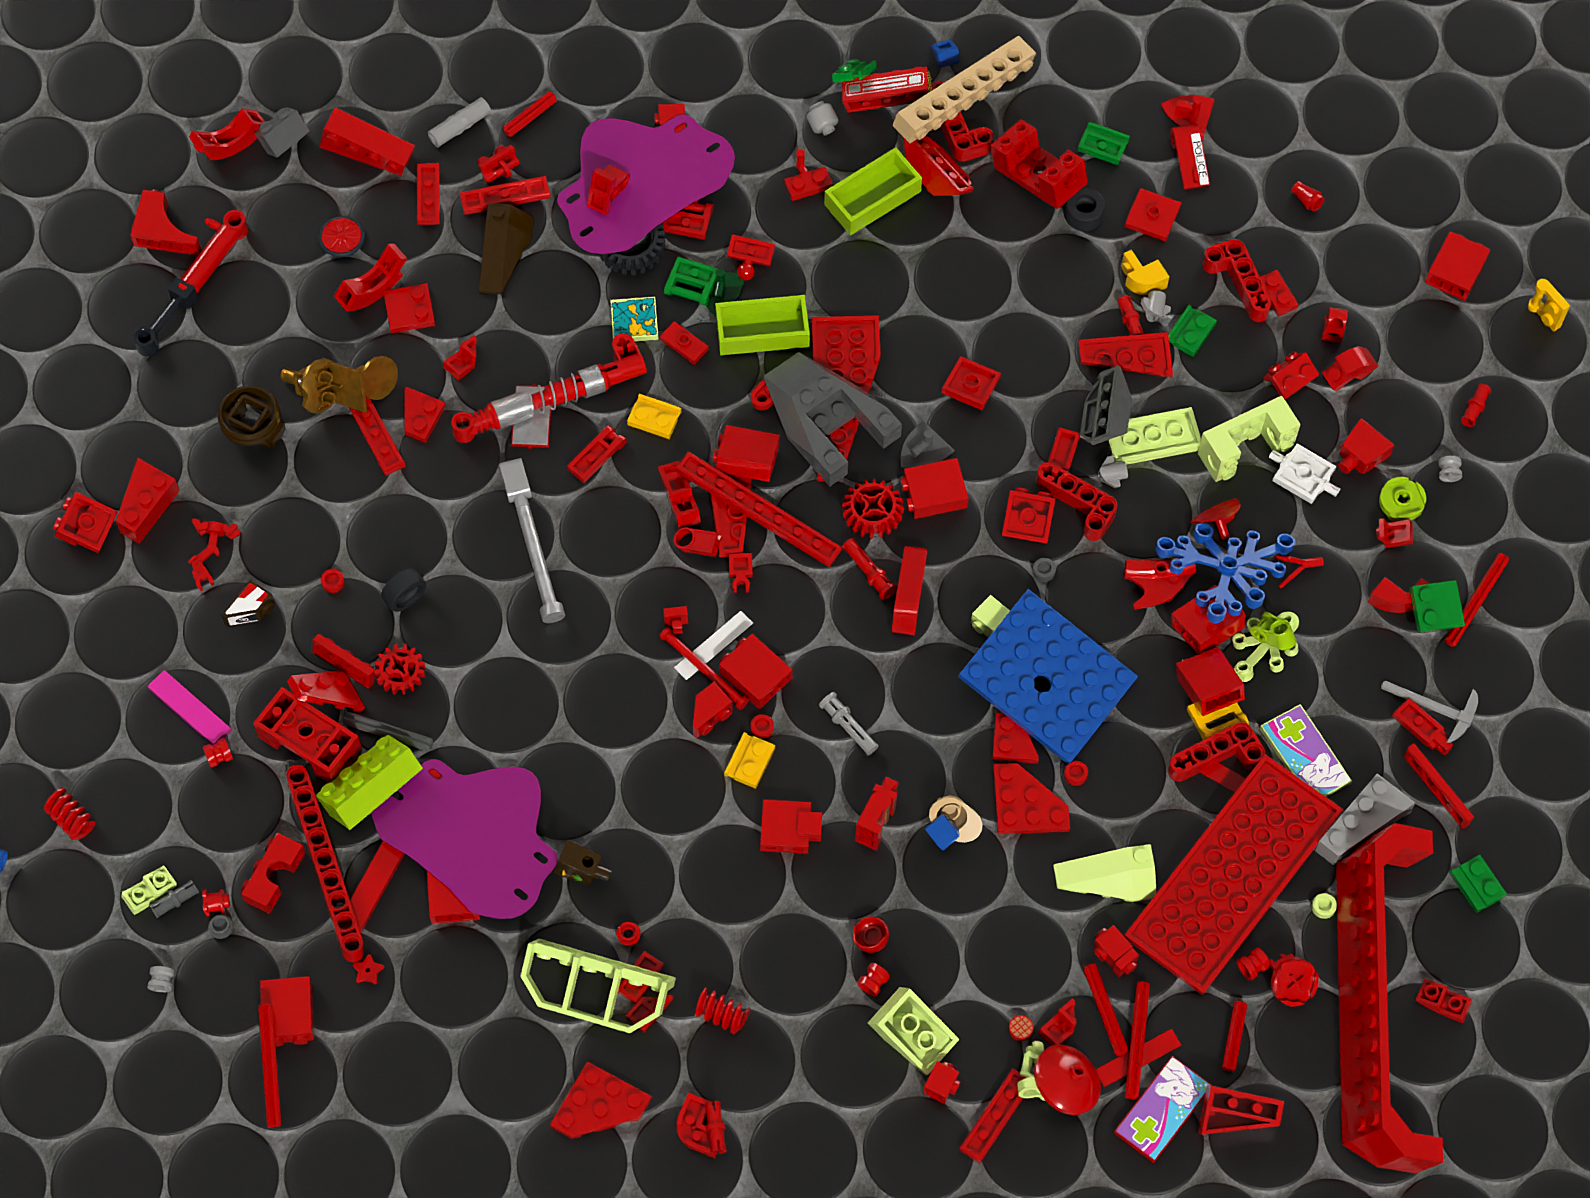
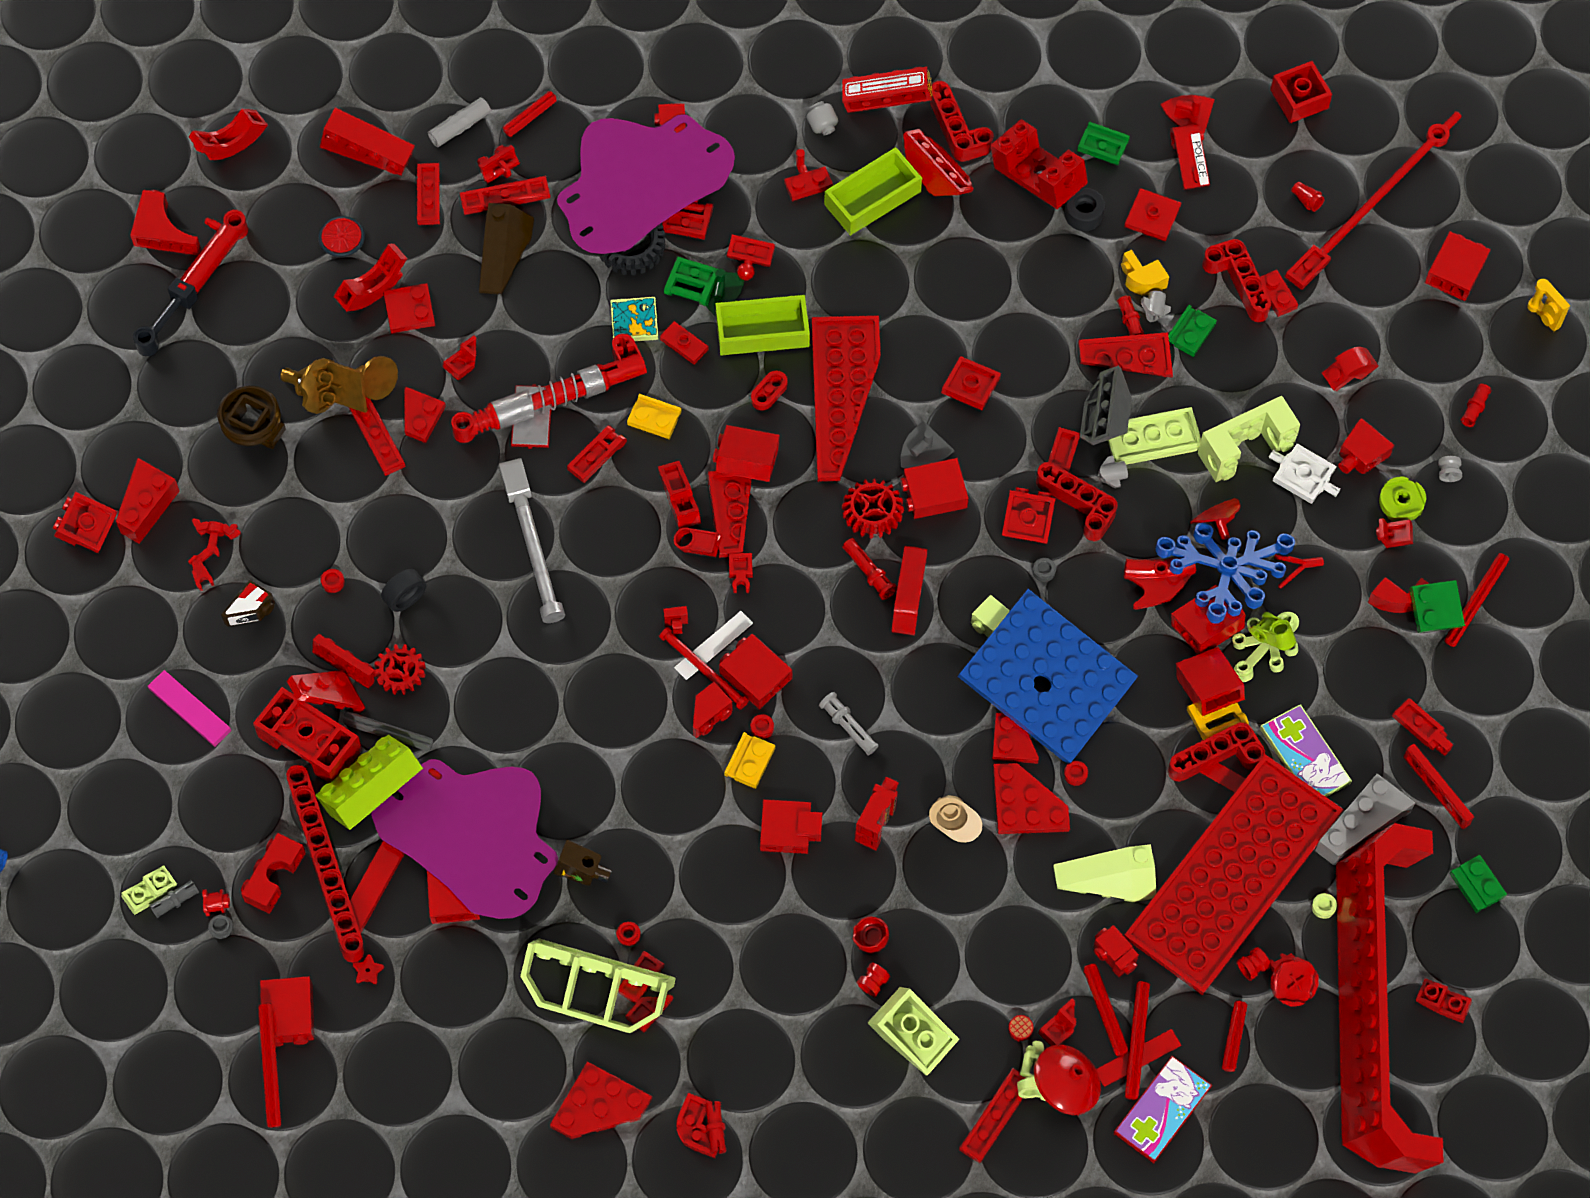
red piece [44,787,96,840] -> none
light grey wheel [147,966,175,992] -> none
red wheel [202,738,233,768] -> none
dark grey brick [254,107,310,157] -> none
red tile [587,164,630,215] -> none
red tile [675,451,843,568] -> none
red piece [695,987,751,1034] -> none
dark grey wedge [763,352,902,486] -> none
green plate [832,59,877,83] -> none
tan brick [892,36,1036,143] -> none
red brick [923,1061,961,1104] -> none
blue slope [925,813,960,850] -> none
blue slope [931,39,960,67] -> none
red wedge [1197,1085,1284,1135] -> none
red bracket [1263,351,1319,399] -> none
red leg [1322,307,1348,343] -> none
light grey piece [1381,681,1478,743] -> none
none -> red brick [1270,61,1332,123]
none -> red bar [1285,112,1462,290]

